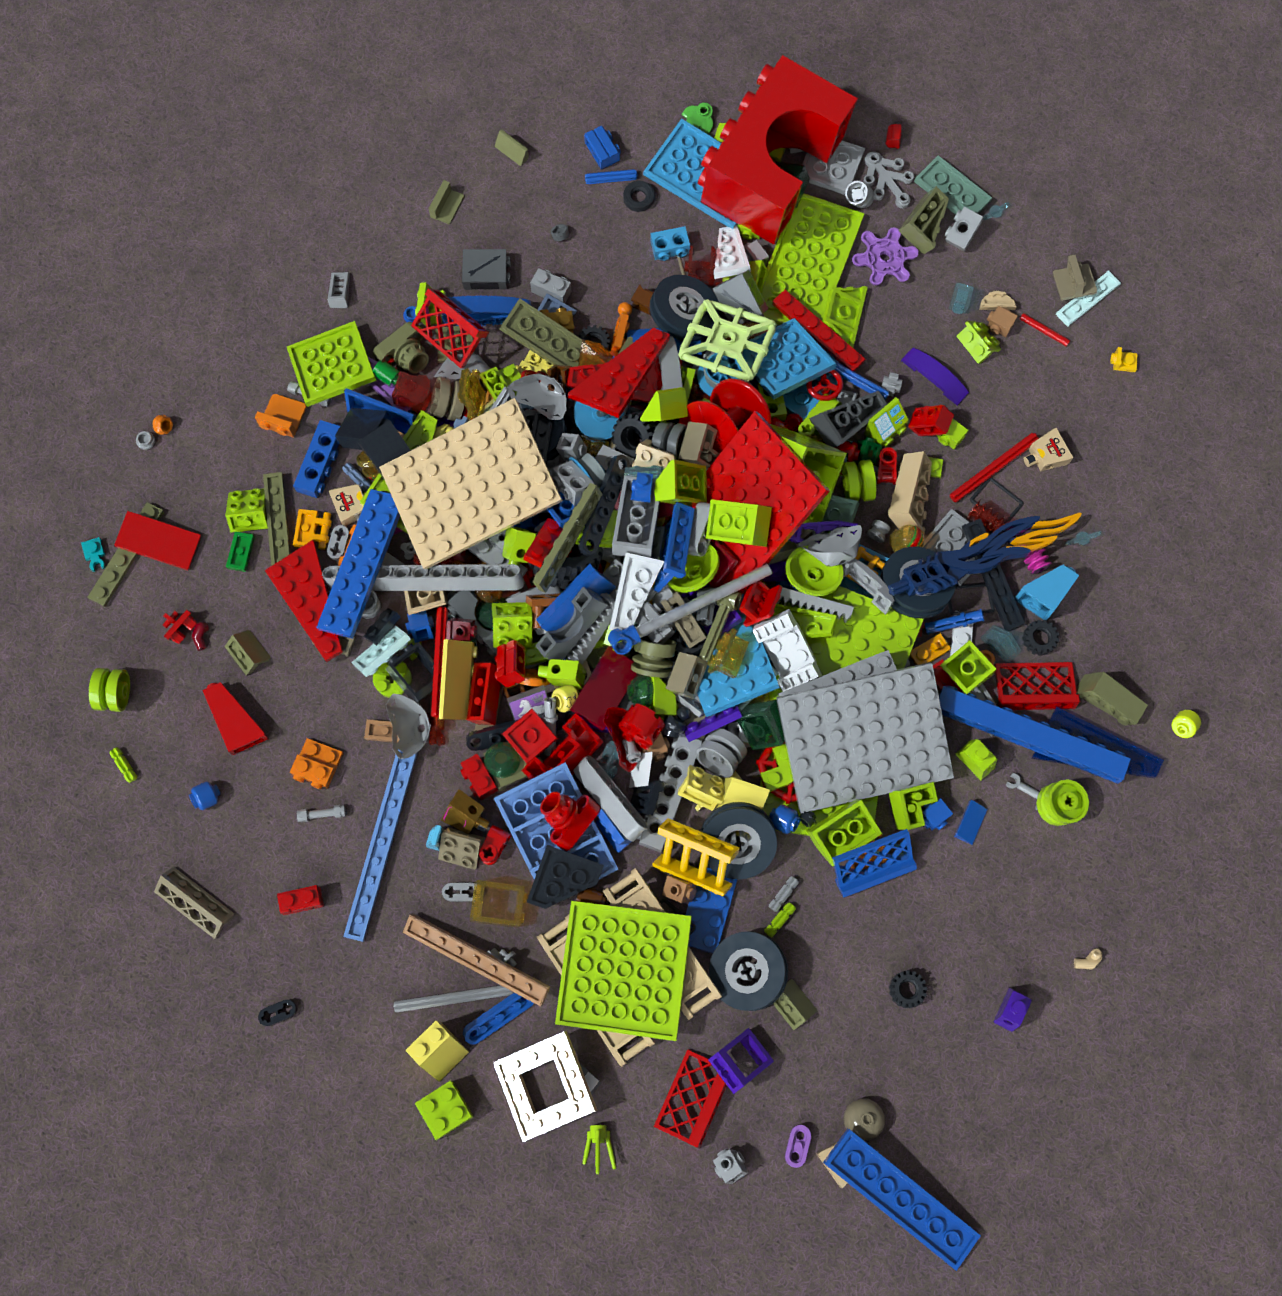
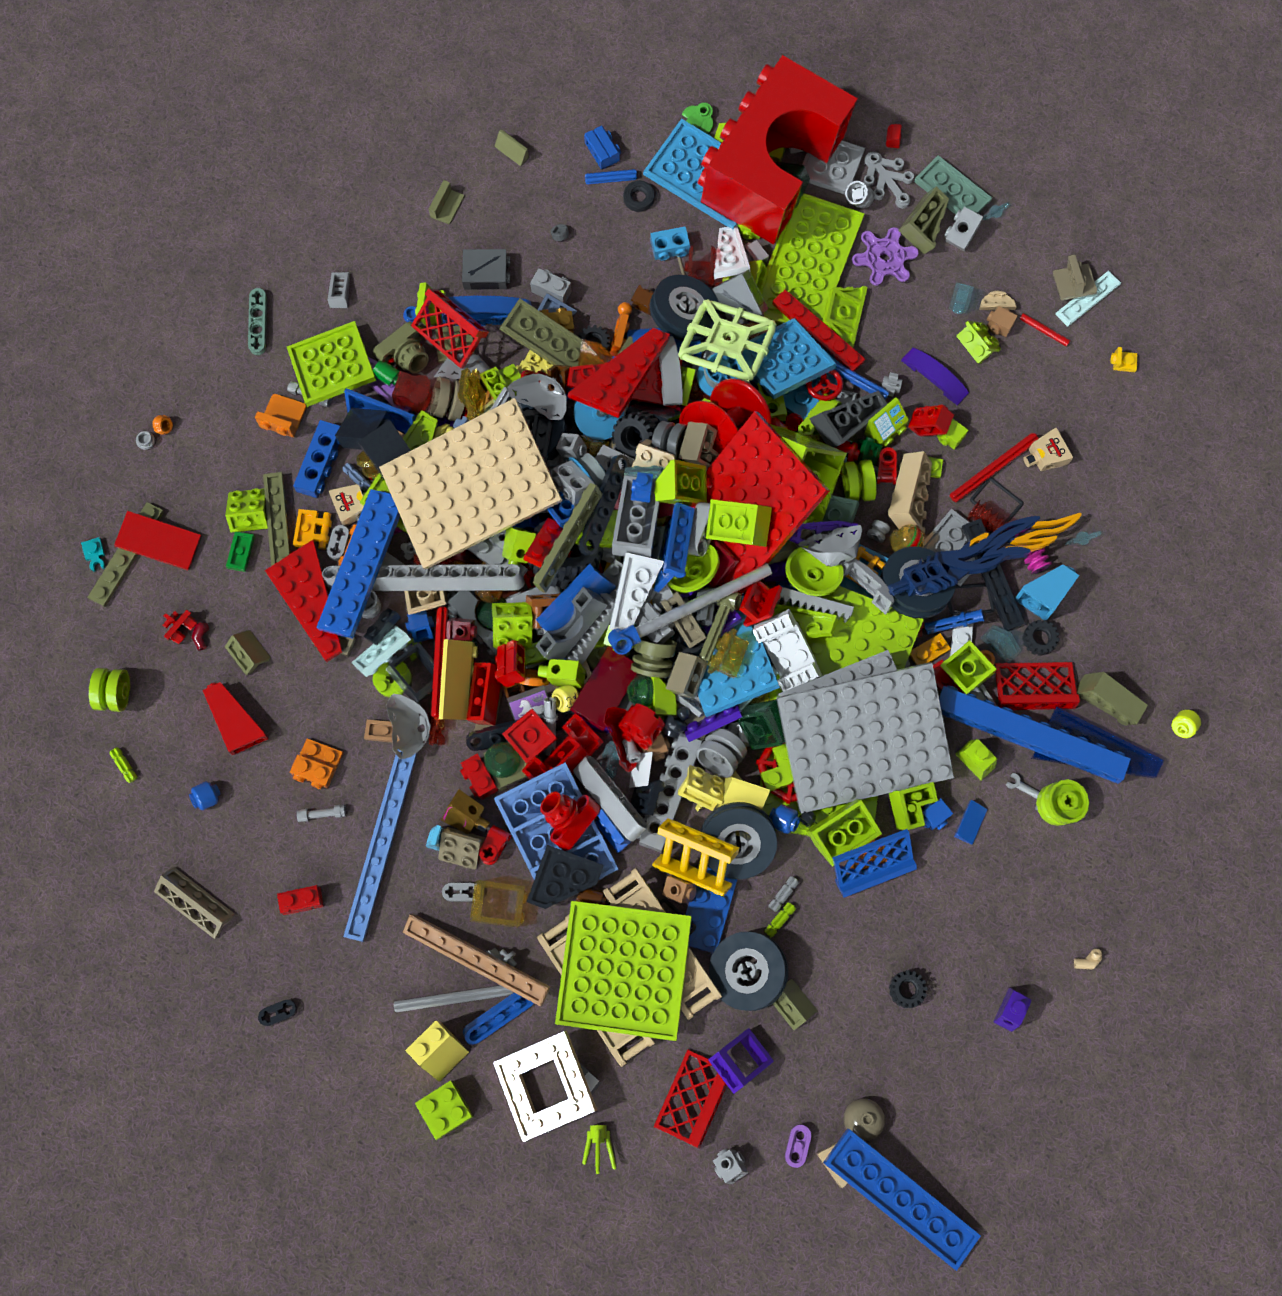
lime slope [640,387,688,422] -> none
none -> sand green beam [248,288,267,355]

